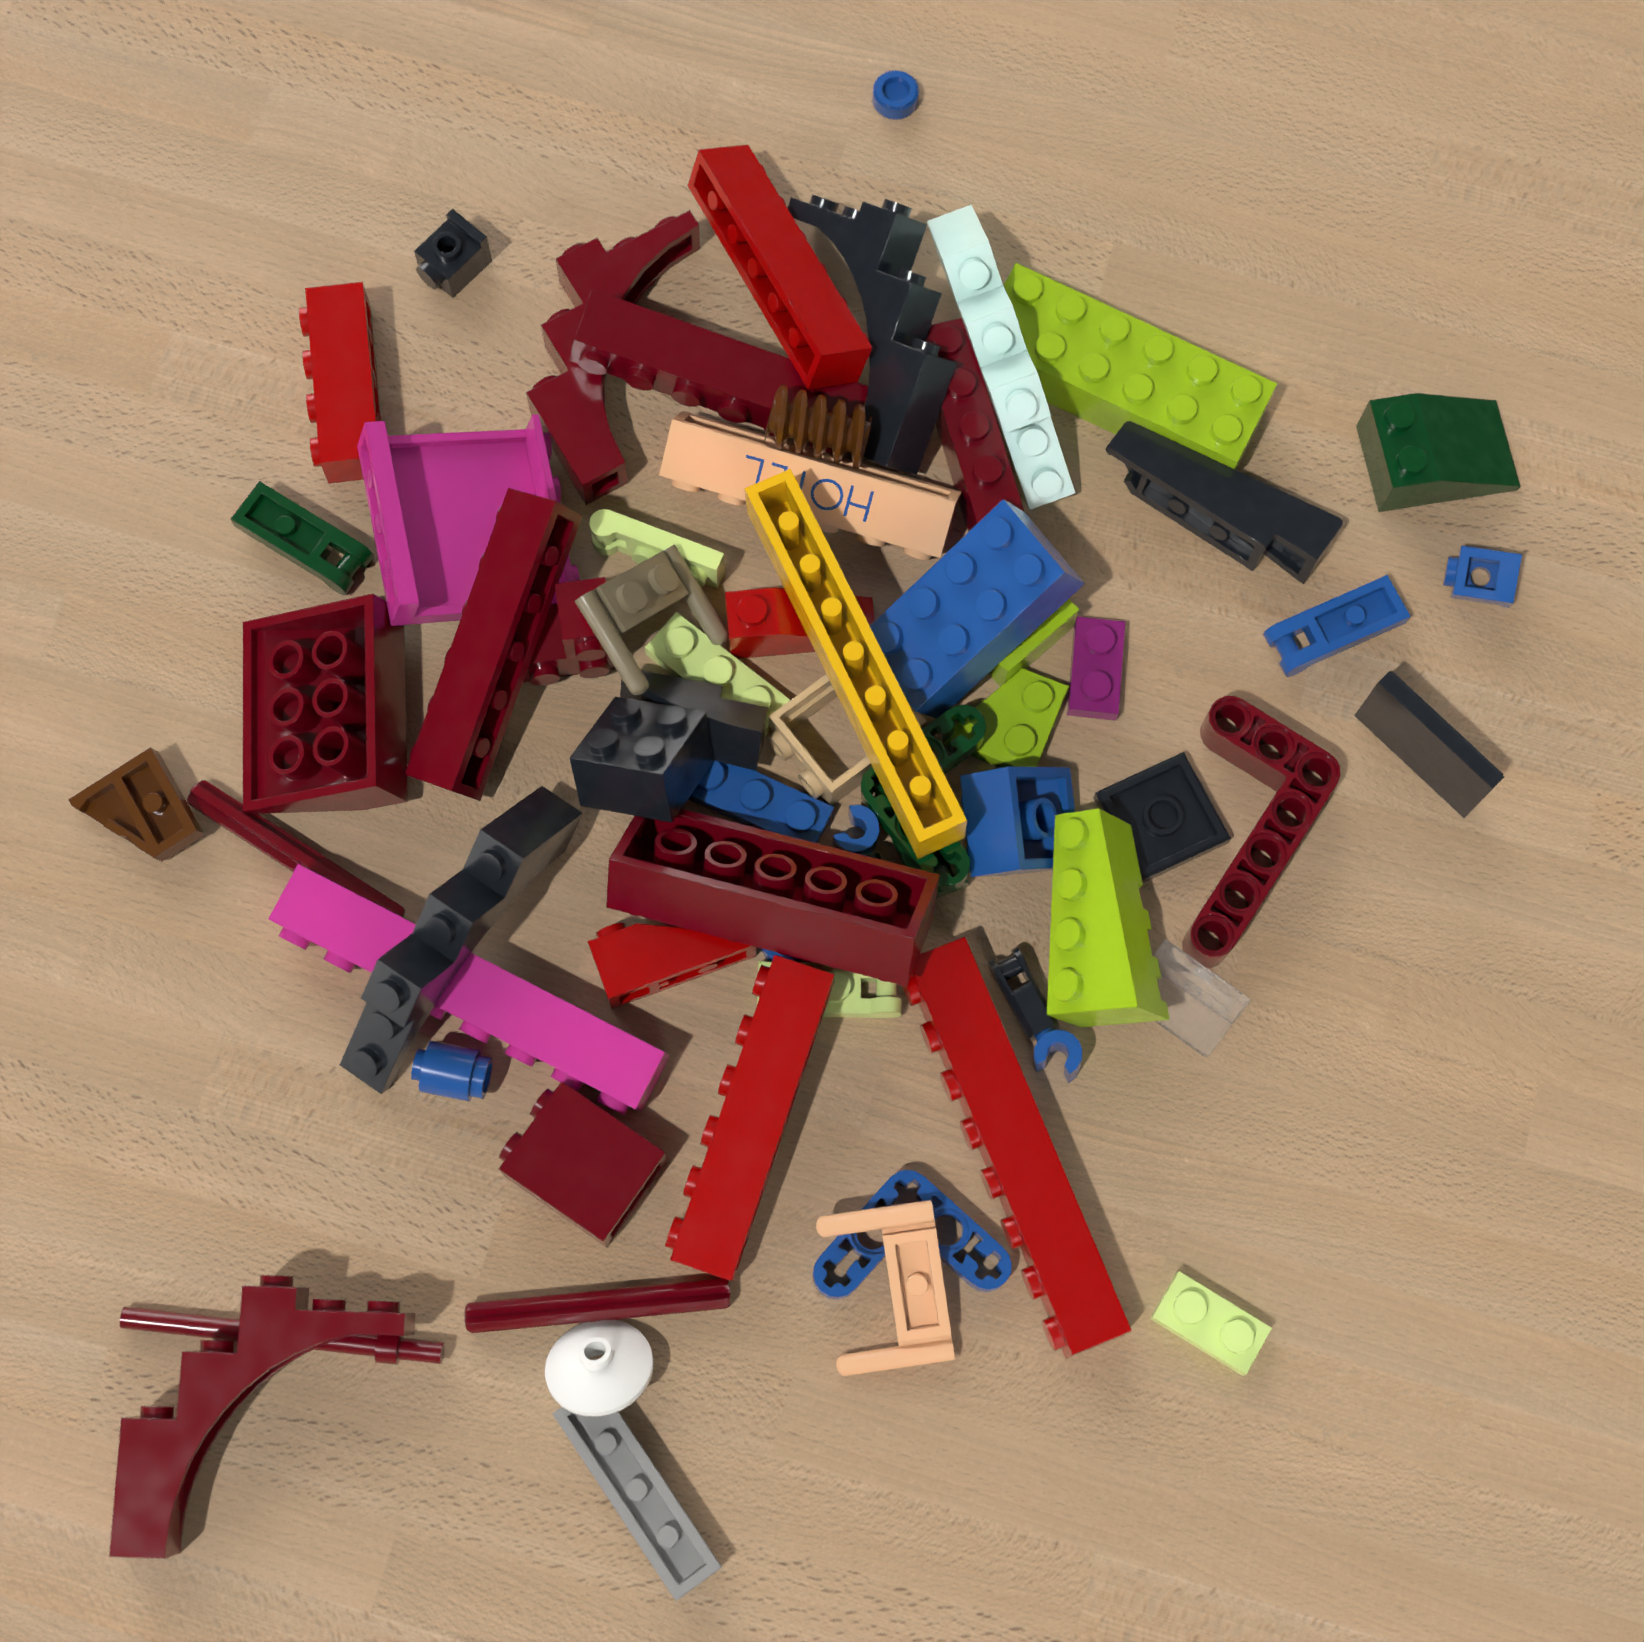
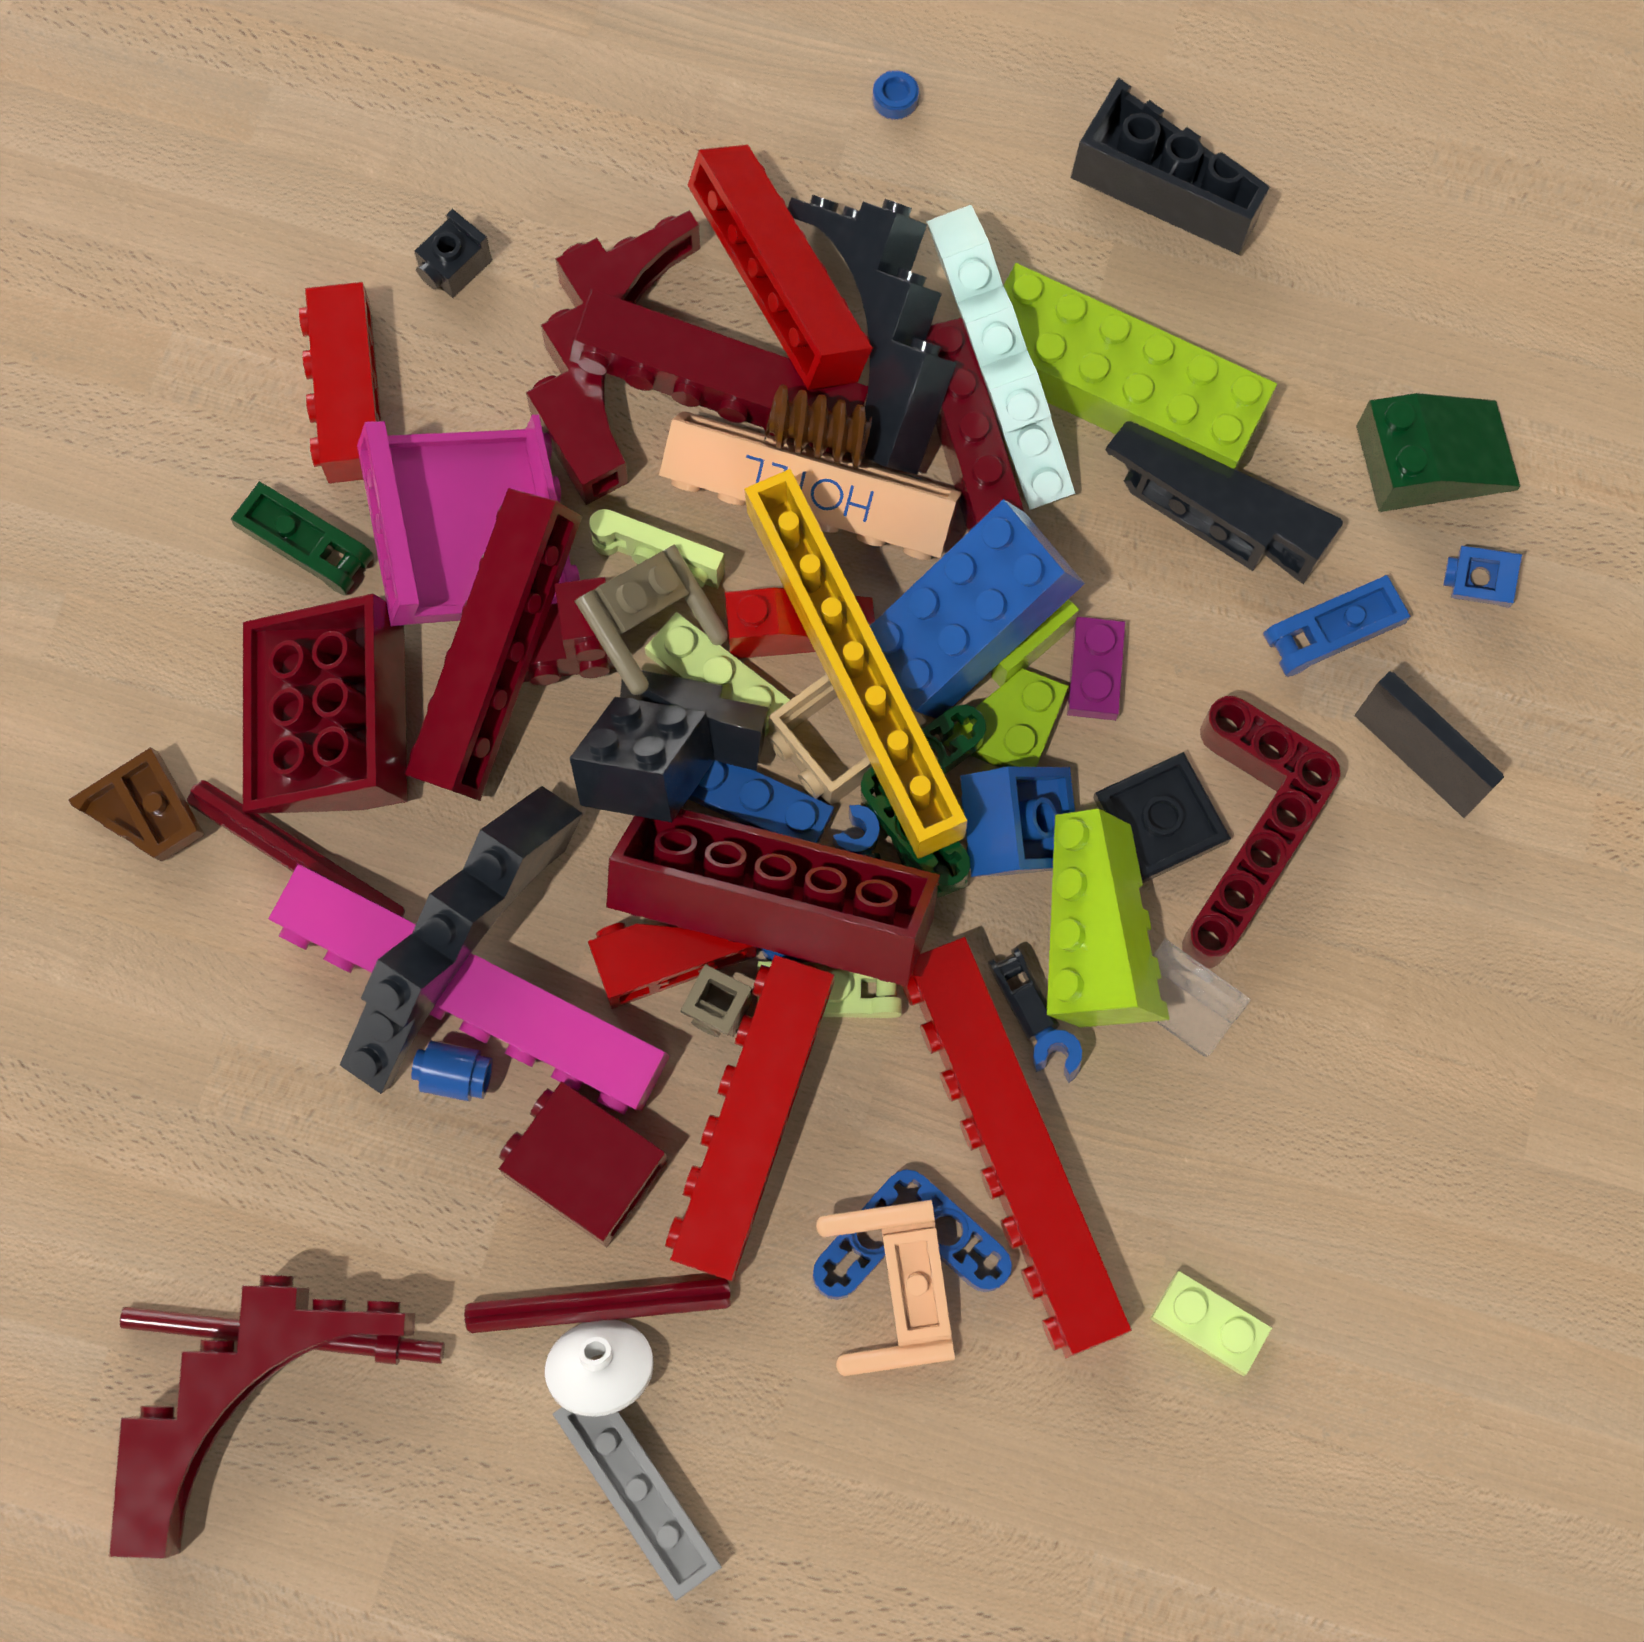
none -> dark tan brick [680,964,752,1037]
none -> black wedge [1070,77,1270,255]

